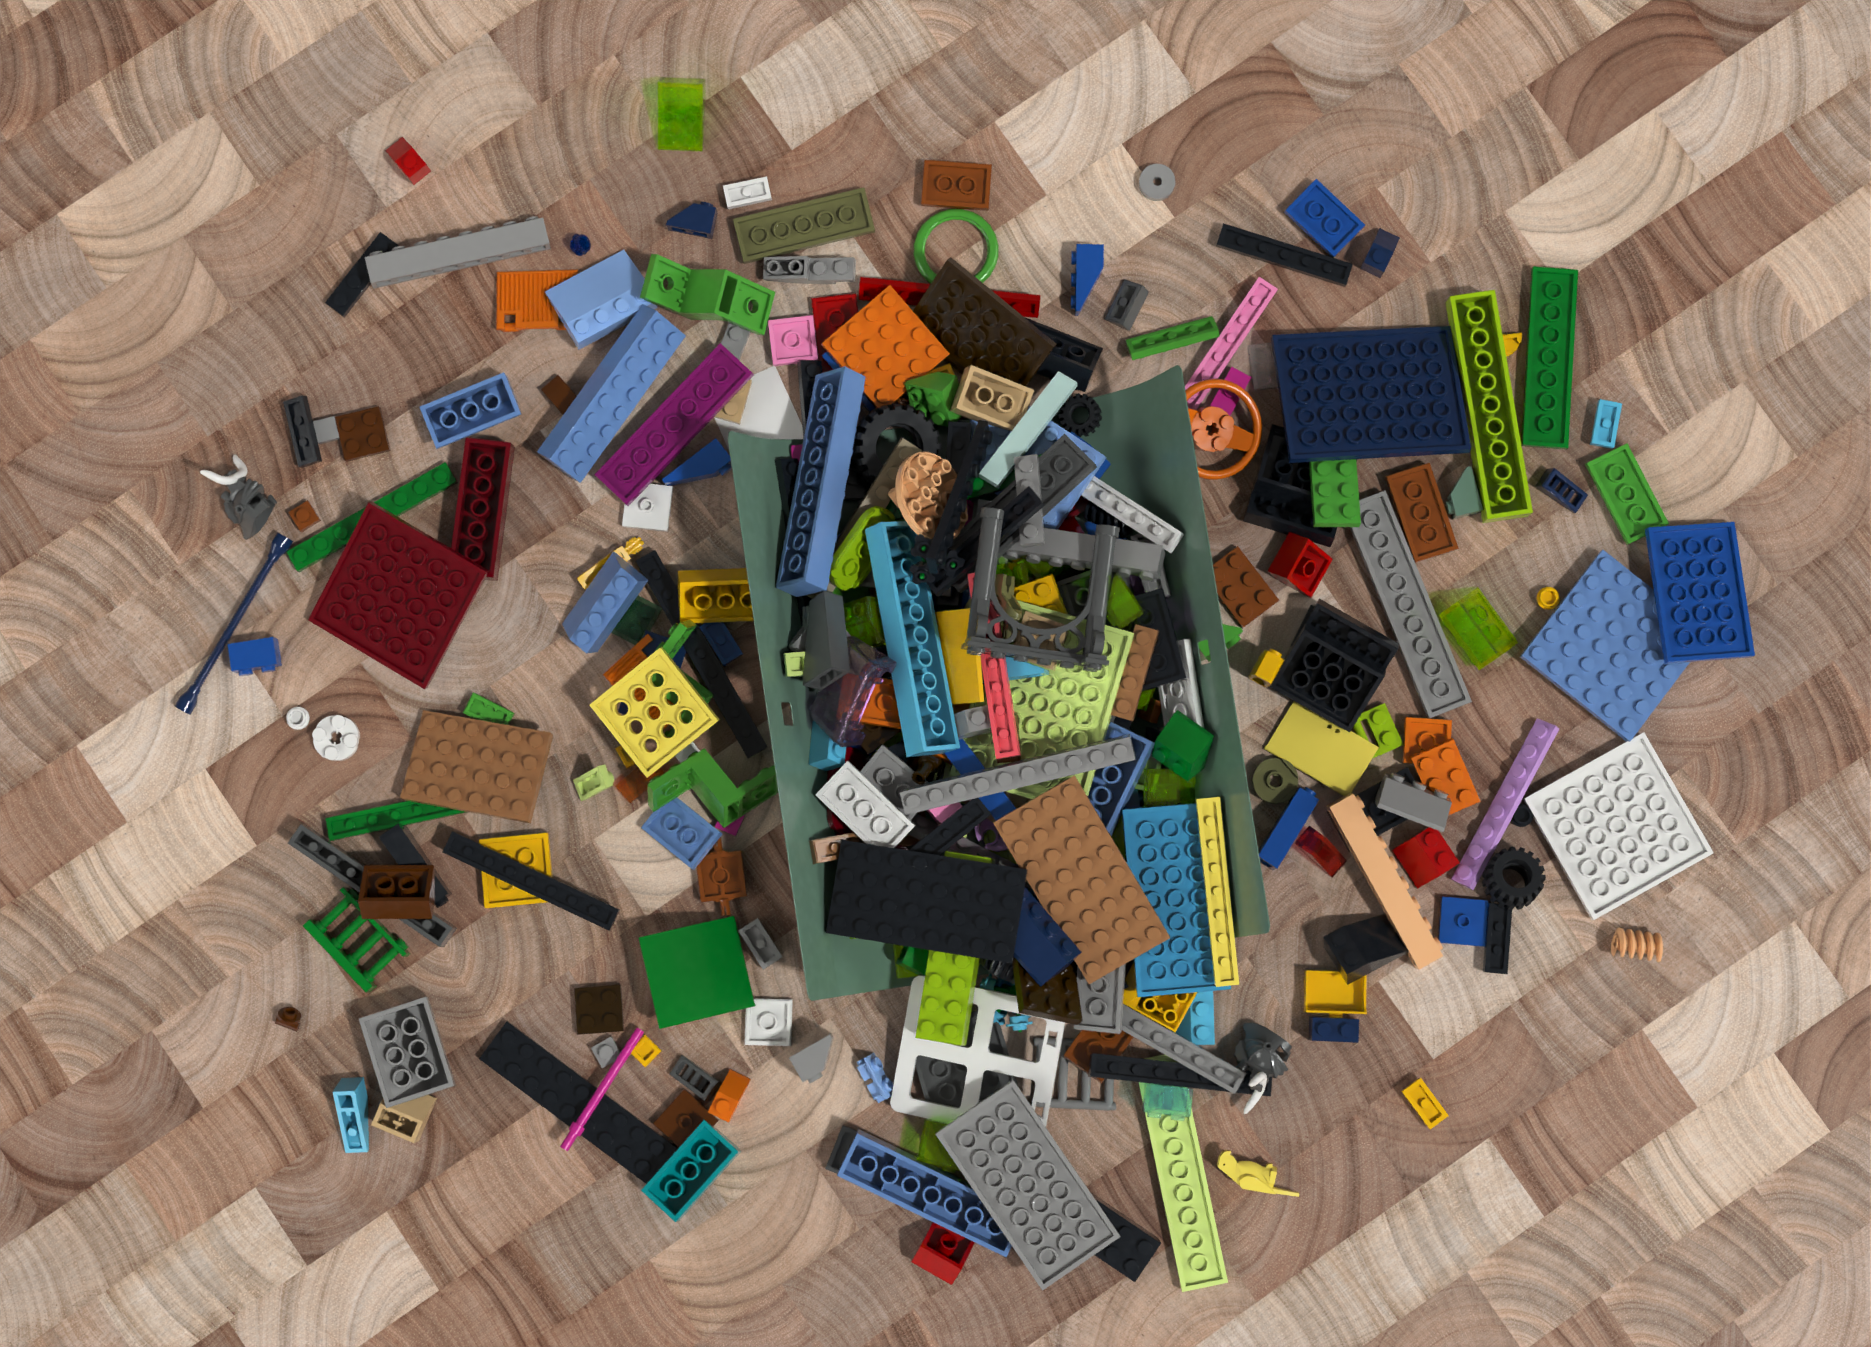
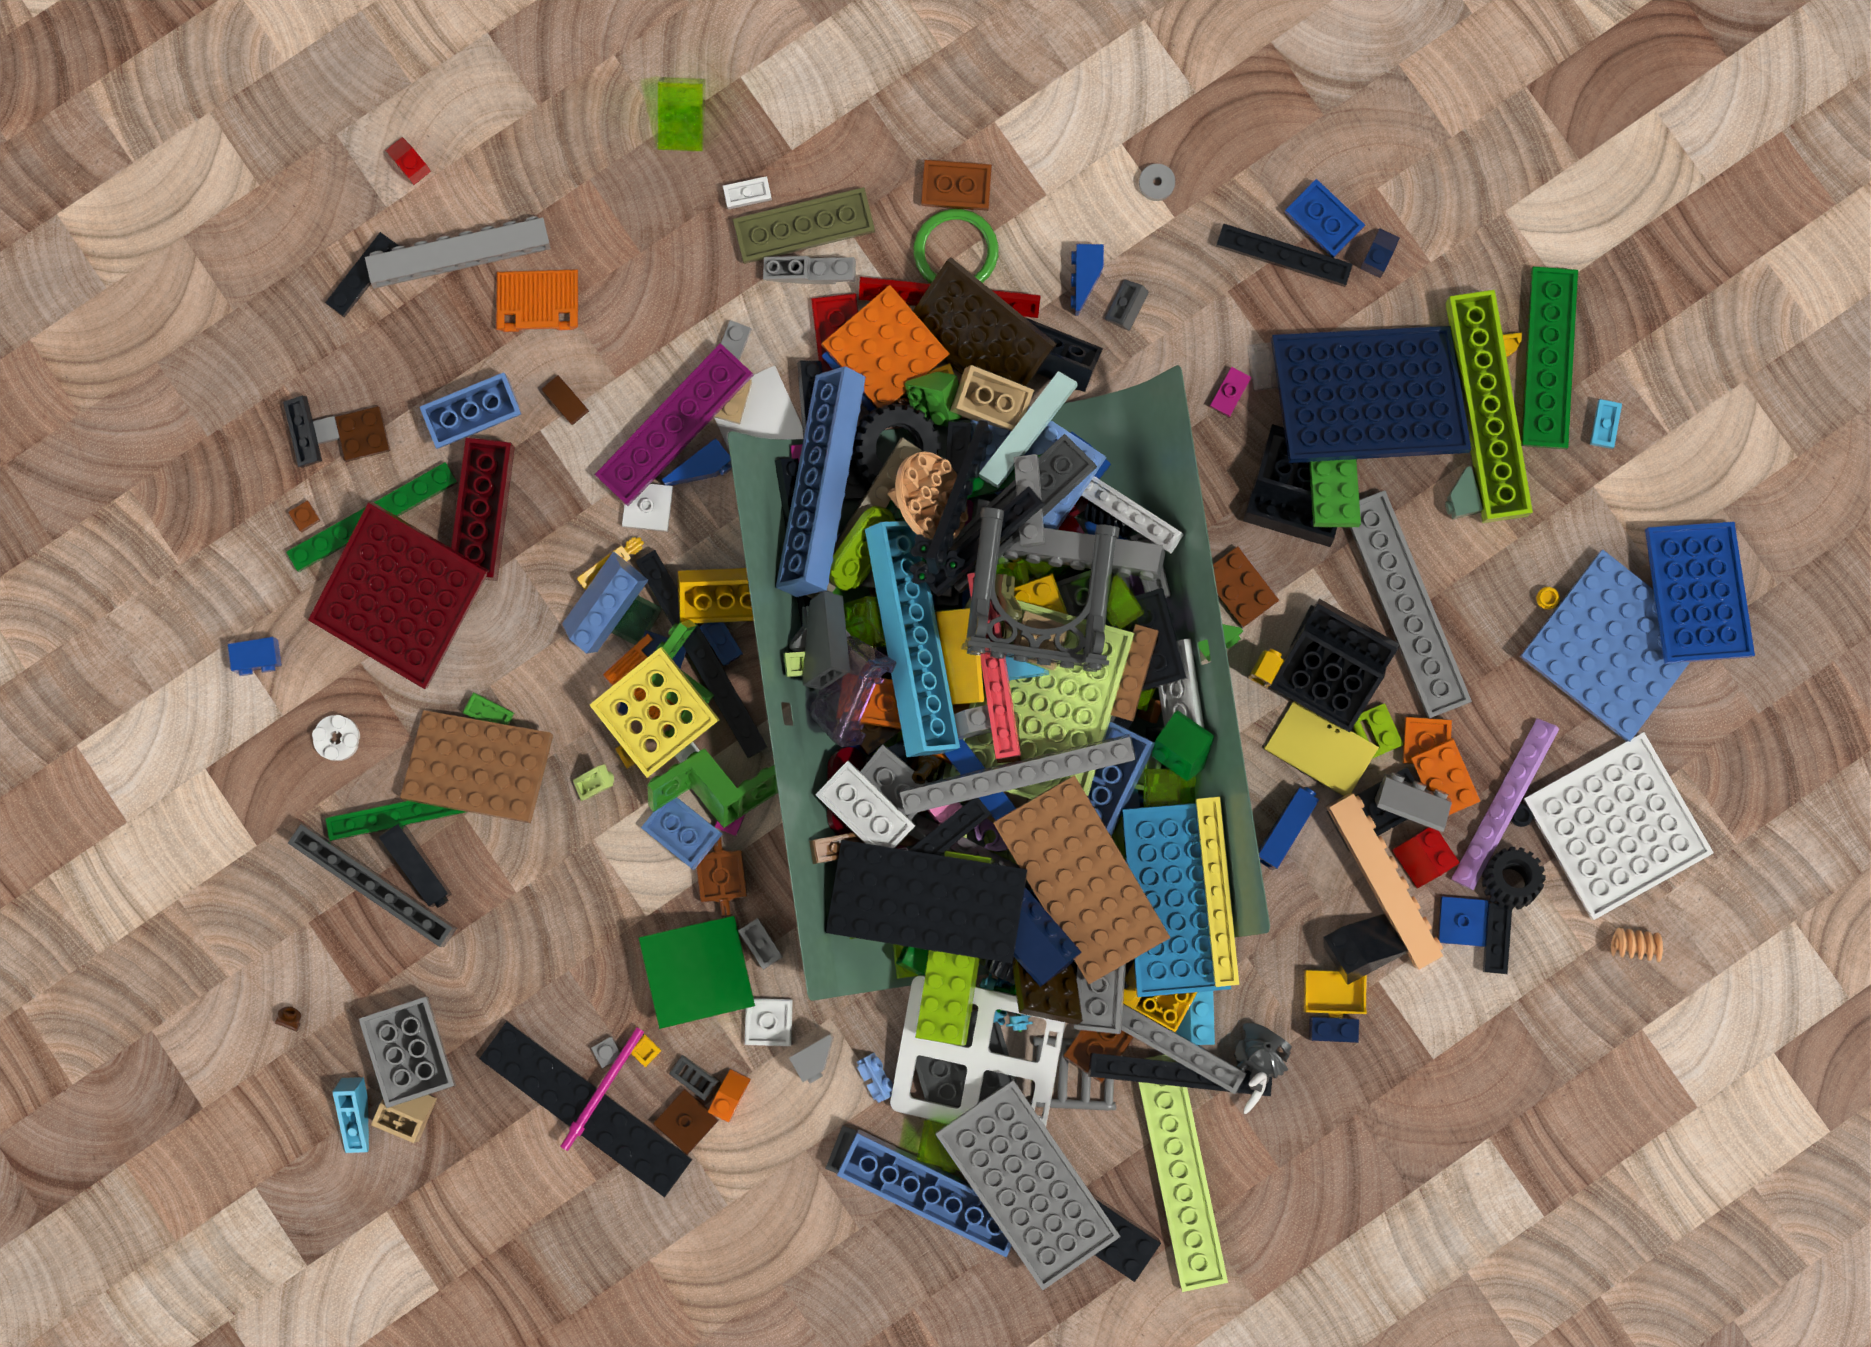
dark blue hose [174,532,293,715] -> none
dark grey helmet [200,454,277,540] -> none
white plate [286,707,310,730] -> none
green fence [303,887,411,993] -> none
reddish brown slope [358,865,435,919] -> none
black plate [443,831,620,931] -> none
yellow plate [479,833,553,909] -> none
medium blue brick [537,304,686,483] -> none
light blue slope [545,250,658,350] -> none
clear blue plate [570,234,591,256] -> none
dark brown plate [574,985,624,1035] -> none
clear orange plate [616,767,665,804] -> none
bright green bracket [640,254,775,335] -> none
teal slope [641,1120,741,1222] -> none
dark blue slope [666,202,718,239] -> none
bright pink plate [768,315,818,366] -> none
medium azure slope [808,720,846,771] -> none
red slope [911,1222,975,1285] -> none
black tyre [1059,393,1102,437] -> none
bright green plate [1126,316,1220,361] -> none
clear light blue brick [1142,1083,1193,1121] -> none
bright pink plate [1185,277,1278,410] -> none
orange piece [1185,379,1262,480] -> none
light yellow animal [1217,1150,1299,1197] -> none
olive plate [1252,758,1298,804] -> none
red slope [1267,532,1333,598] -> none
clear red slope [1295,826,1347,878] -> none
dark orange plate [1385,463,1459,563] -> none
yellow plate [1401,1077,1449,1130] -> none
clear neon green slope [1439,587,1519,670] -> none
dark blue slope [1535,468,1588,513] -> none
bright green plate [1585,444,1669,545] -> none

